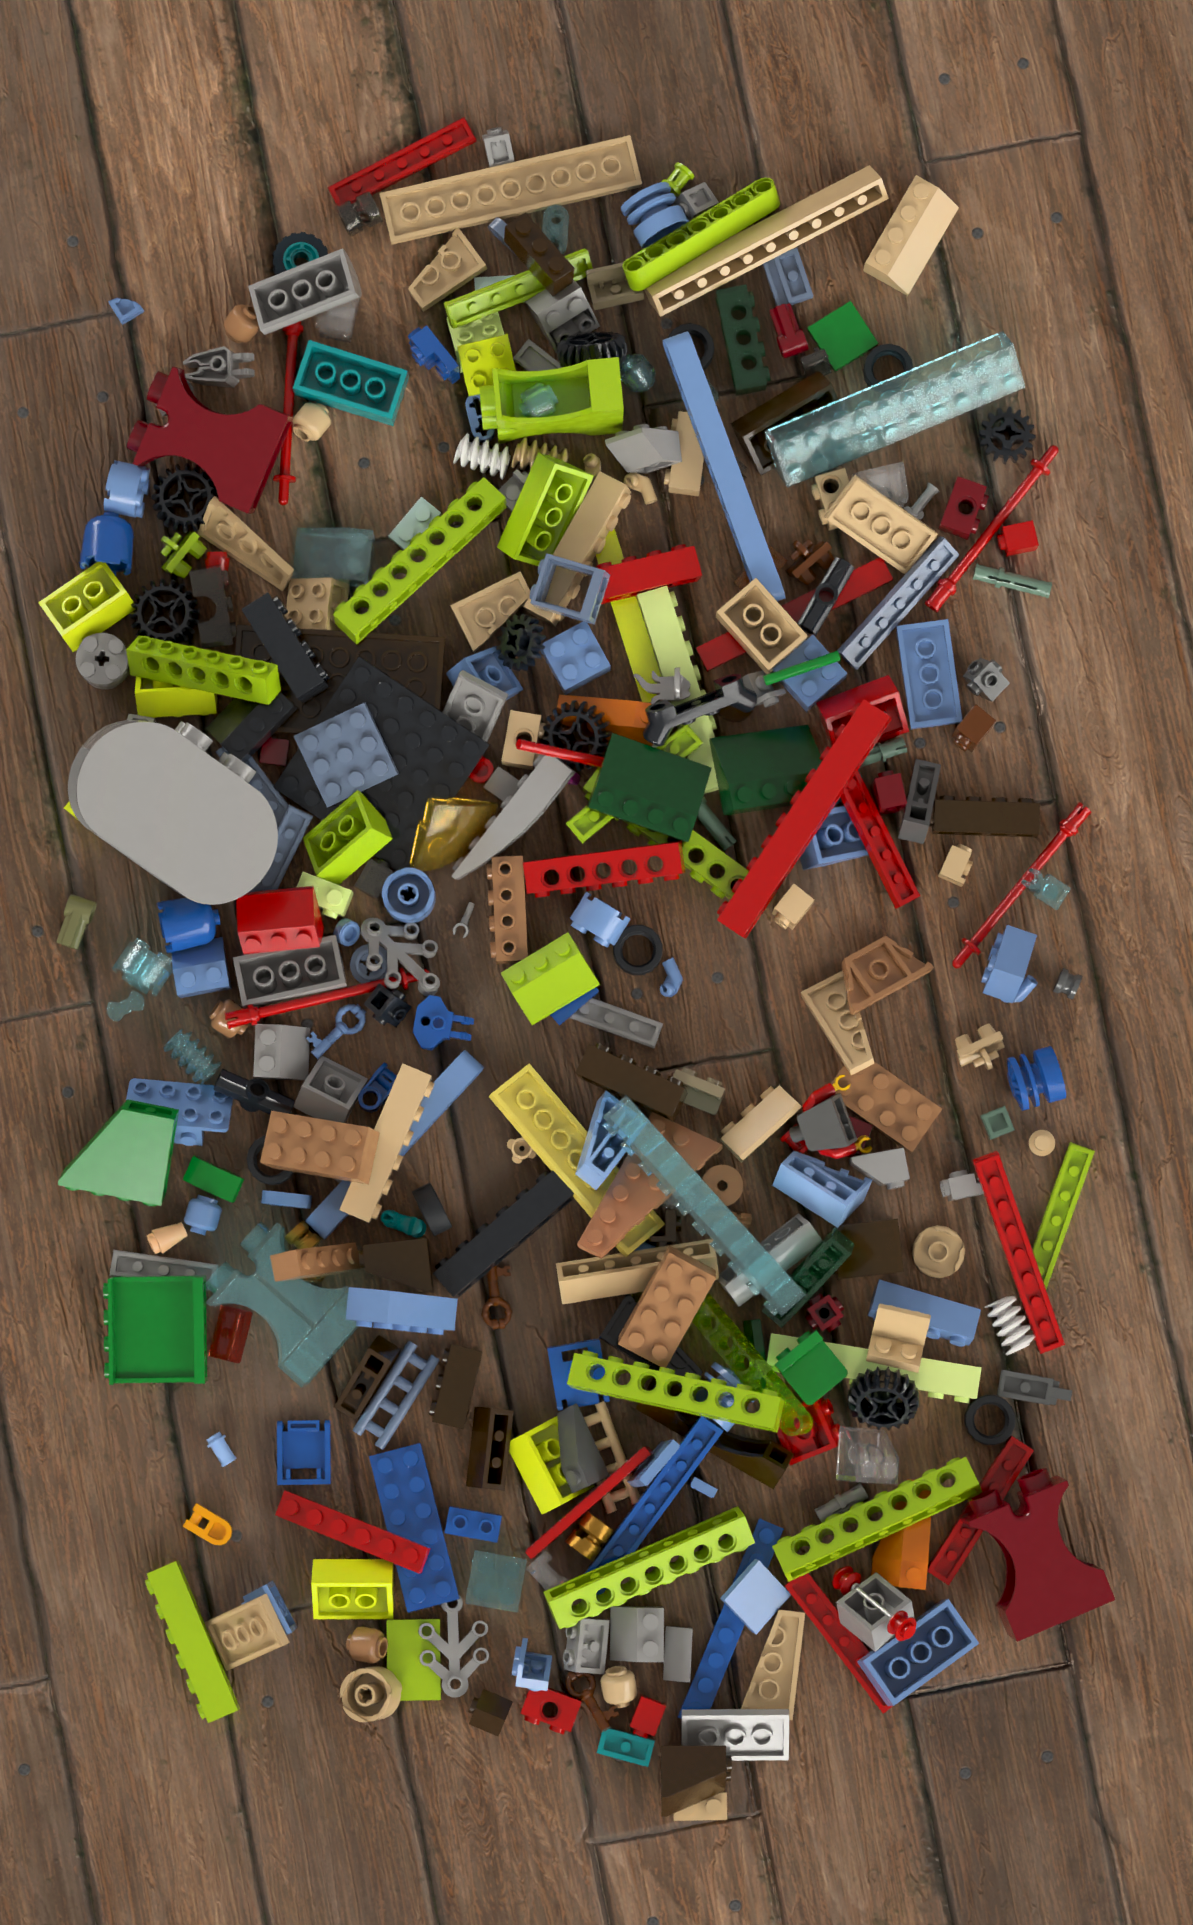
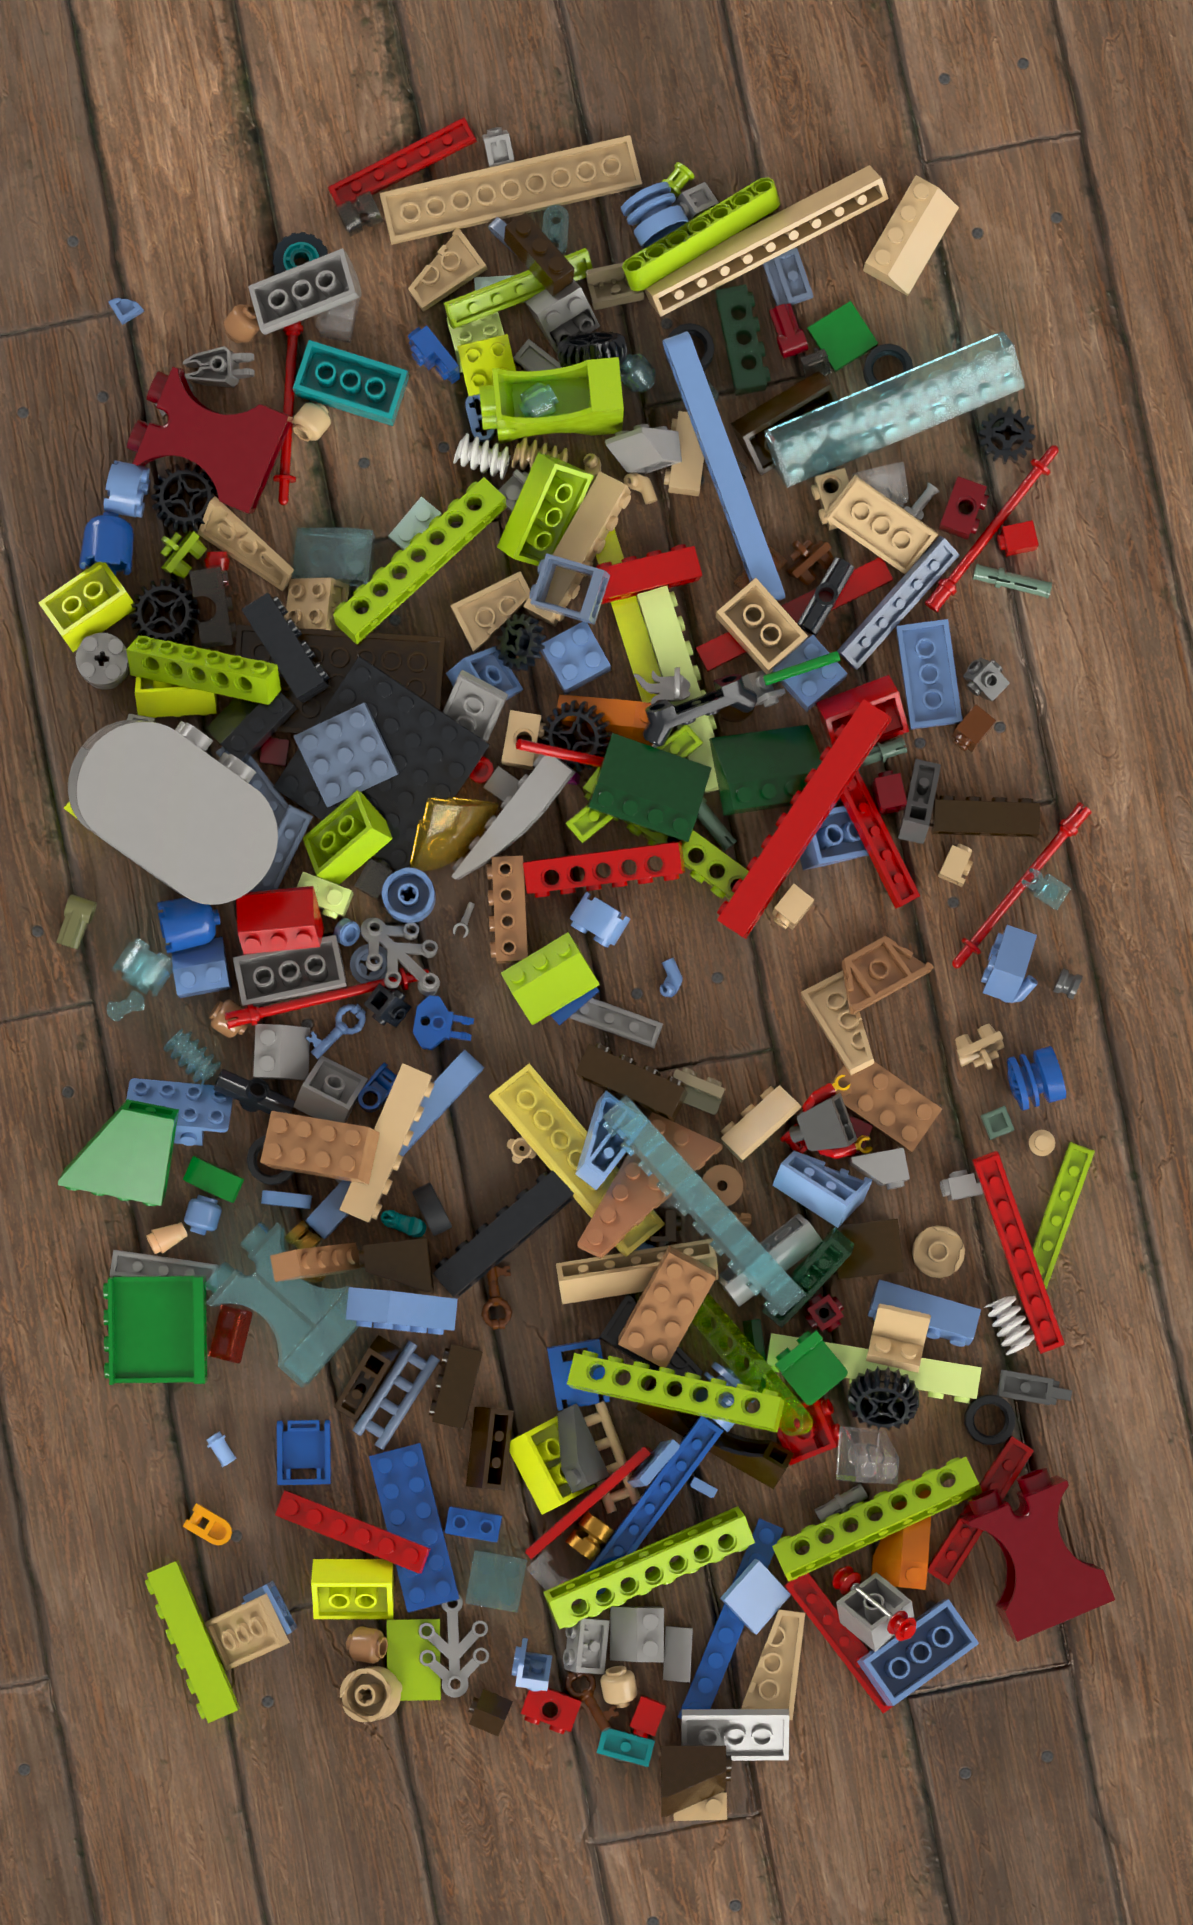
black tyre [613,925,663,975] -> none

